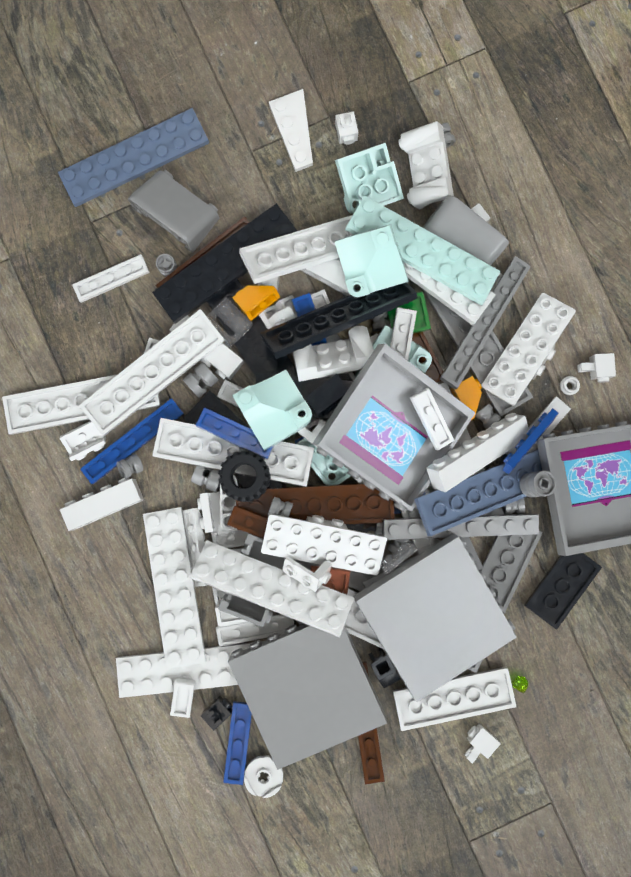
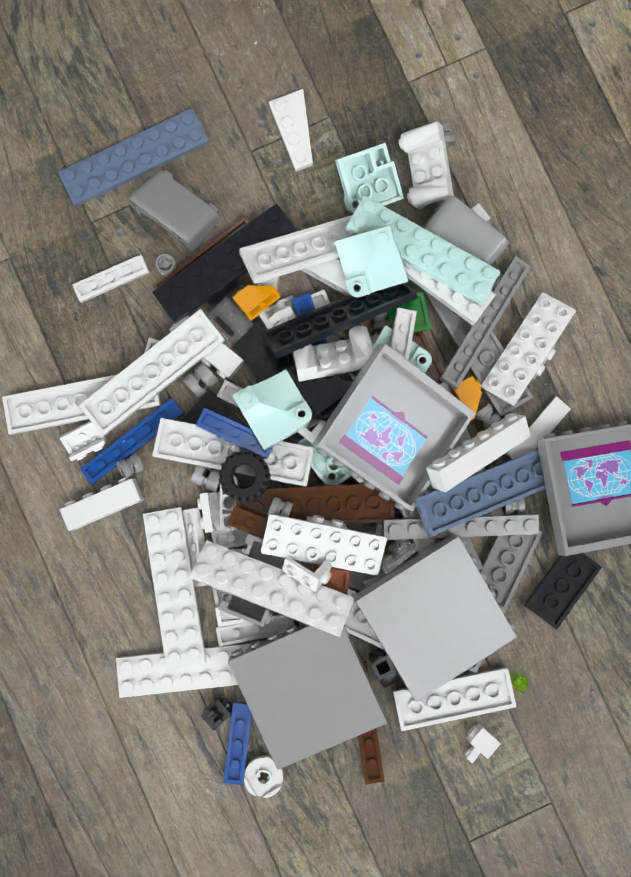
white tile [170,678,195,718] -> none
white brick [335,111,358,145] -> none
white tile [409,388,454,450] -> none
blue plate [503,408,559,475] -> none
light grey wheel [520,471,557,498] -> none
white plate [560,376,580,395] -> none
white brick [577,353,616,383] -> none

